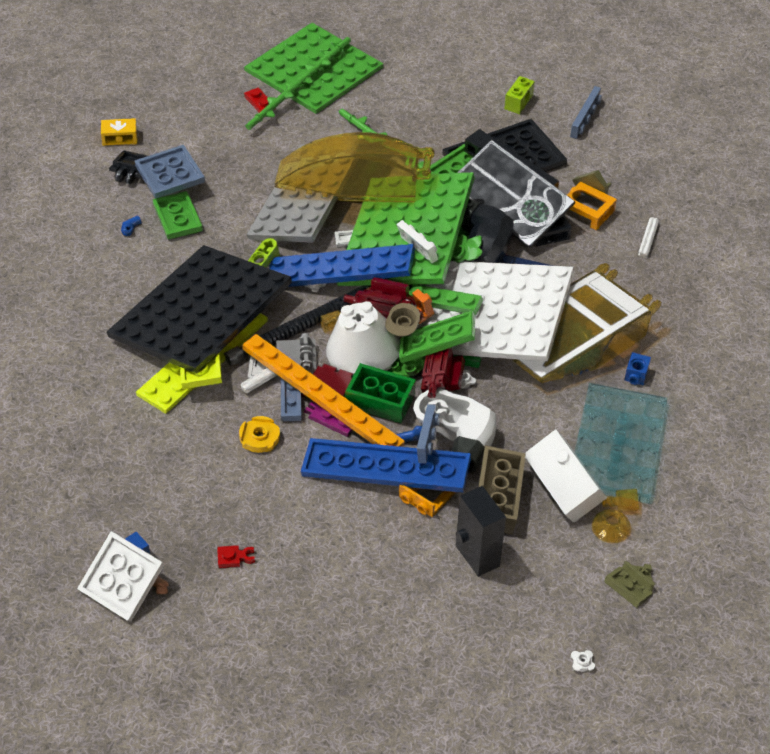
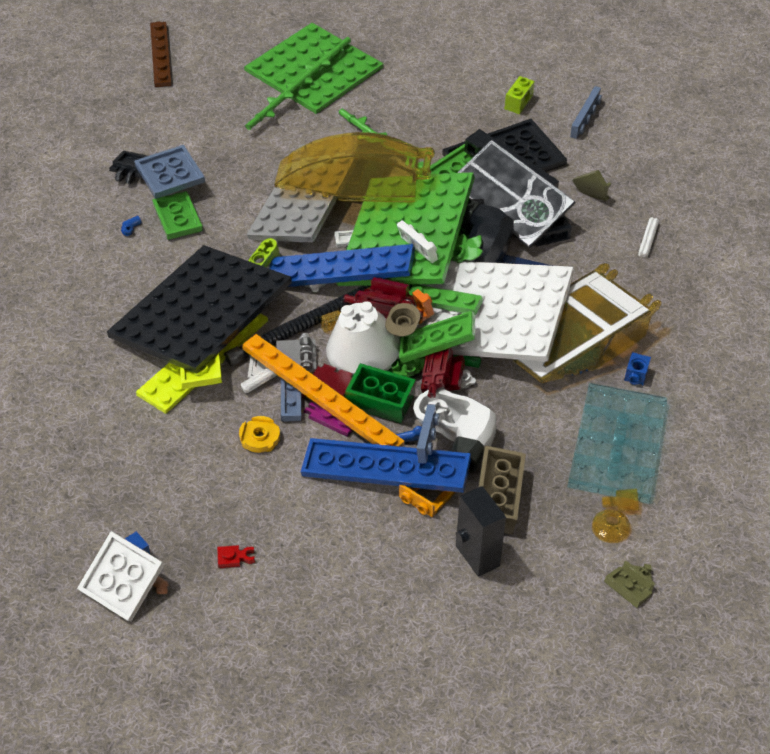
yellow brick [101,118,137,146] -> none
red plate [244,87,276,113] -> none
white brick [525,429,607,522] -> none
light orange panel [567,181,617,230] -> none
white plate [571,650,595,672] -> none
none -> reddish brown plate [150,21,171,87]

